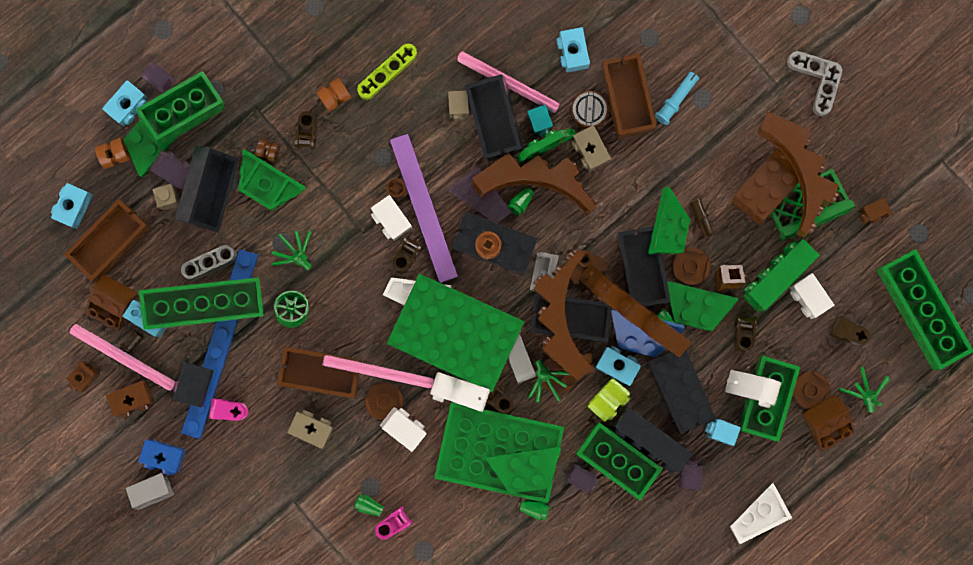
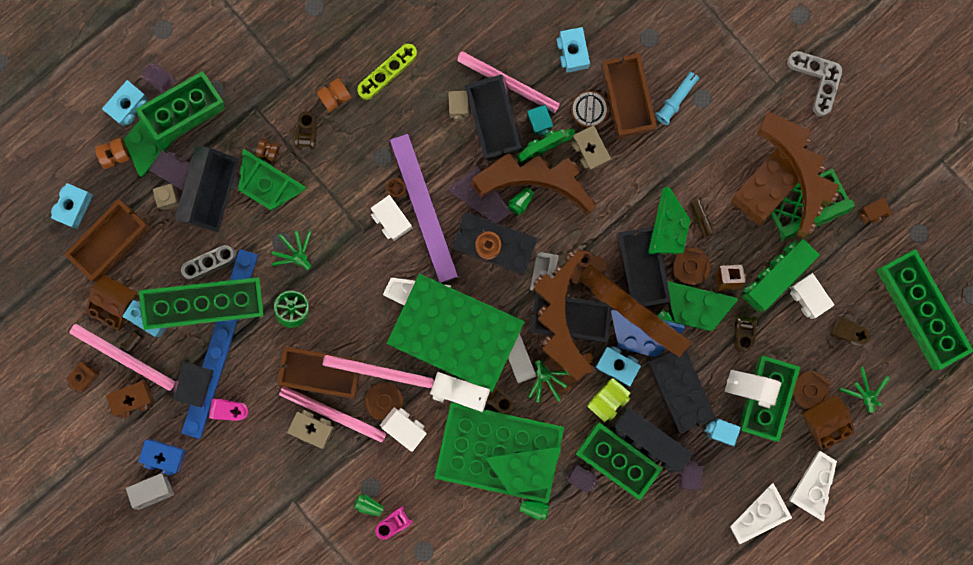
dark brown piece [393,235,424,273] -> none
none -> bright pink axle [279,386,386,442]
none -> white wing [789,451,837,522]

